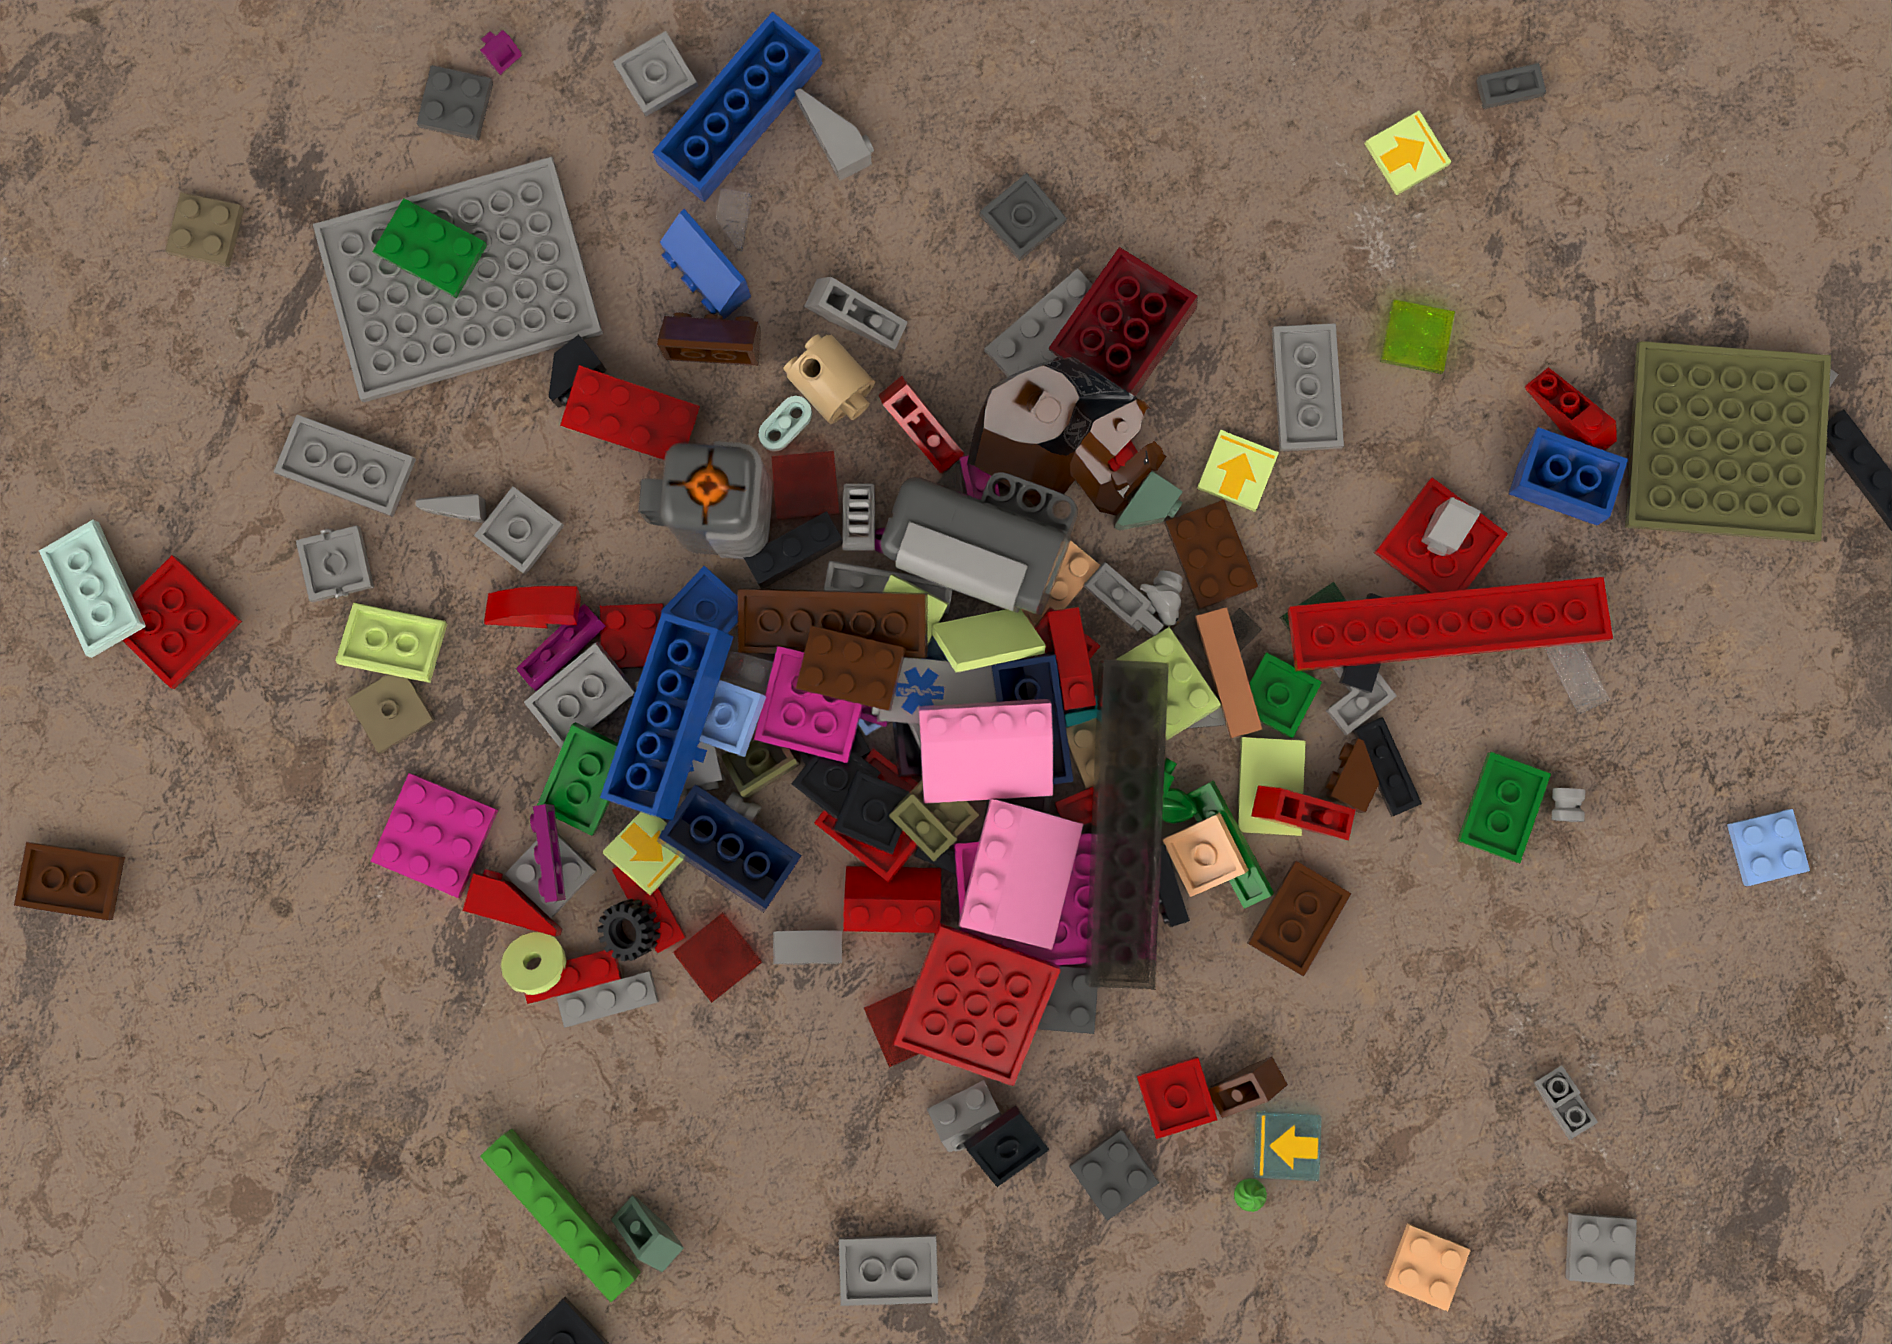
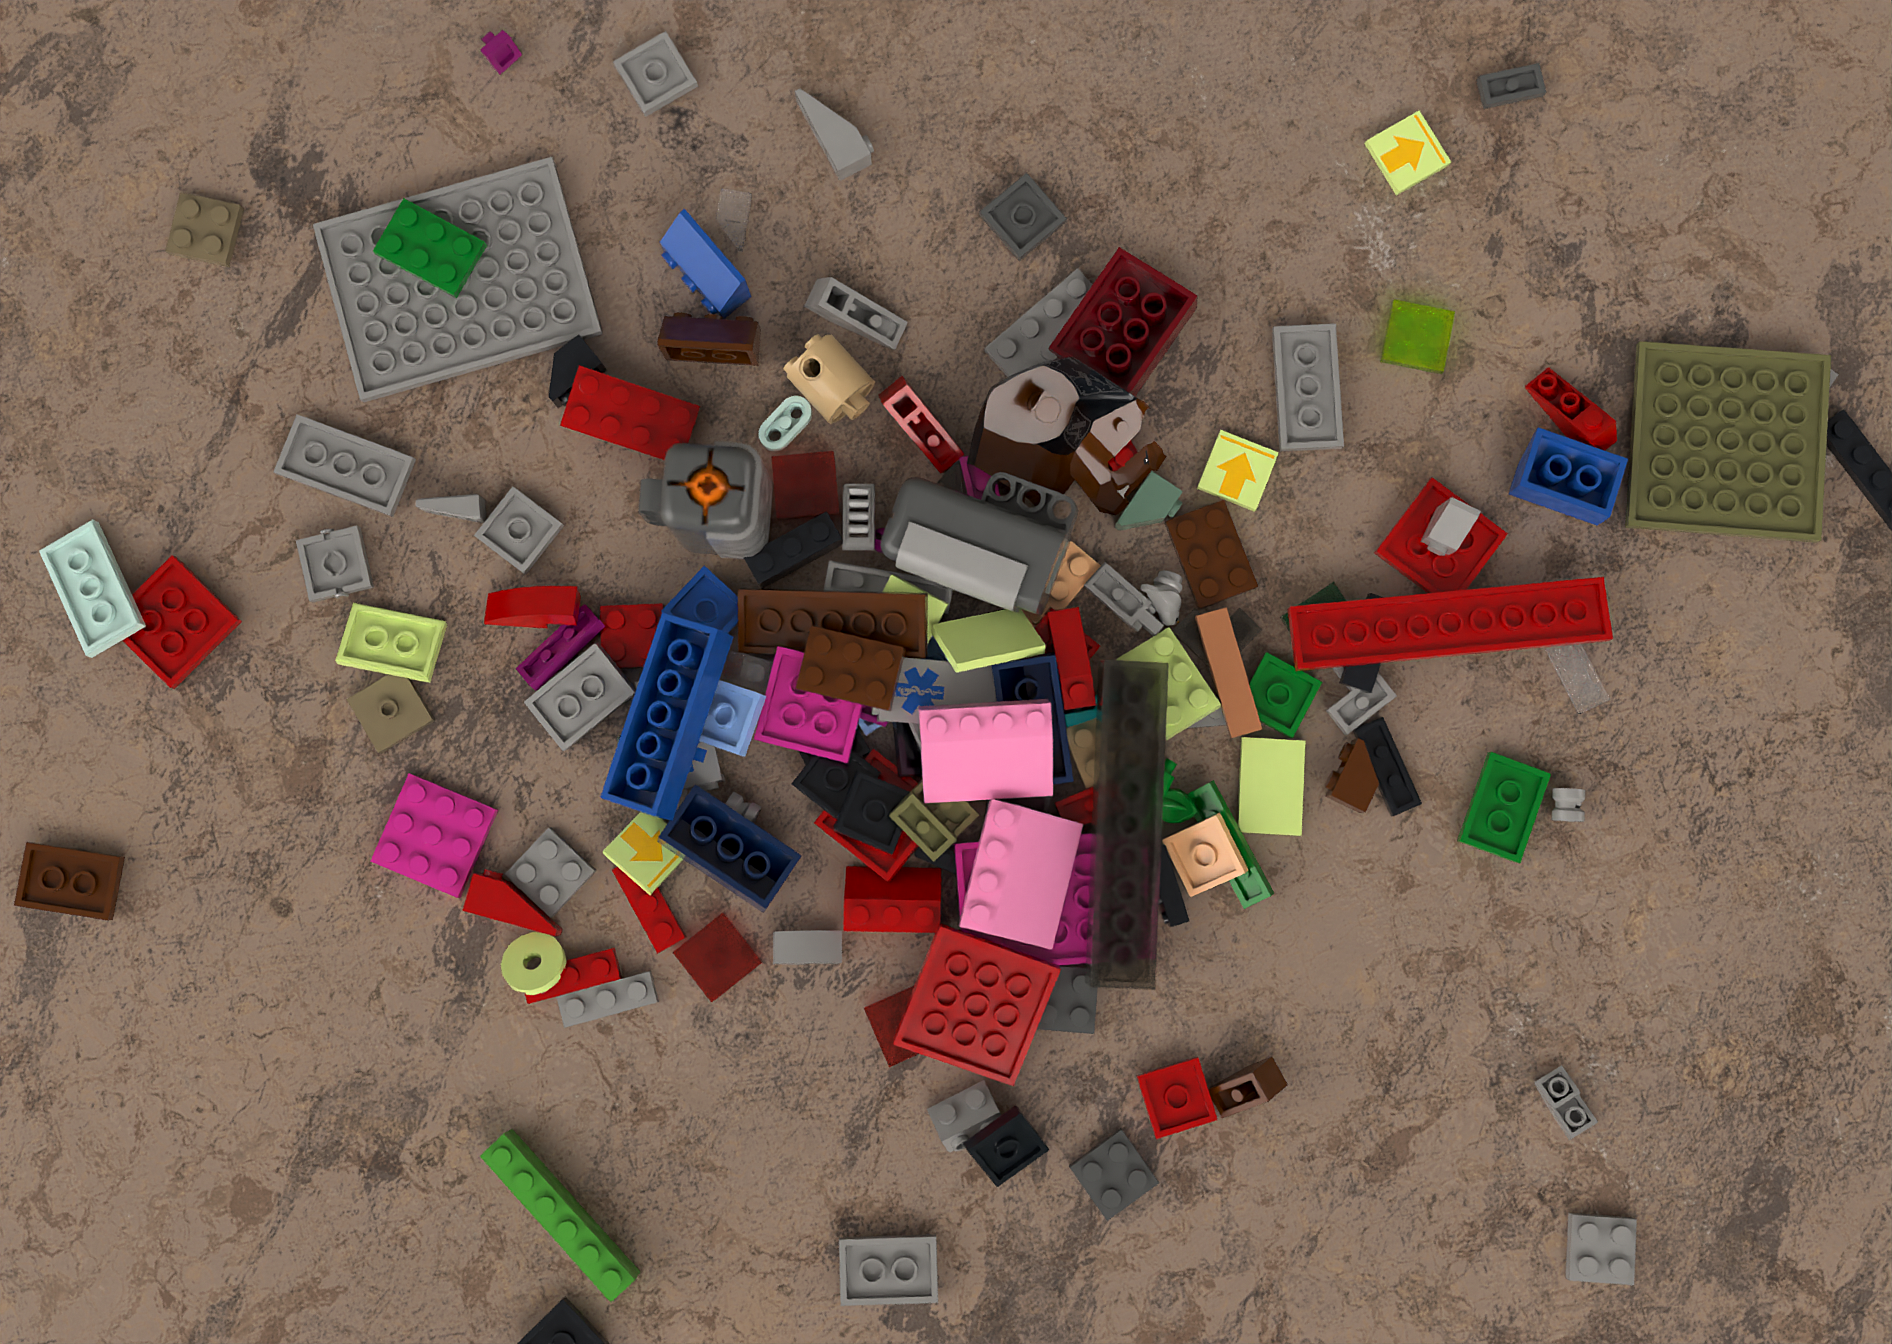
dark grey plate [417,65,493,140] -> none
magenta plate [530,804,566,903] -> none
green plate [537,722,618,836] -> none
black tyre [598,899,661,961] -> none
sand green slope [611,1195,684,1272] -> none
blue brick [652,12,822,202] -> none
olive slope [721,735,800,798] -> none
bright green plate [1234,1178,1267,1212] -> none
reddish brown plate [1247,861,1352,977] -> none
red slope [1251,785,1356,841] -> none
clear light blue tile [1253,1111,1321,1181] -> none
light nougat plate [1385,1223,1471,1311] -> none
light blue plate [1727,809,1810,886] -> none

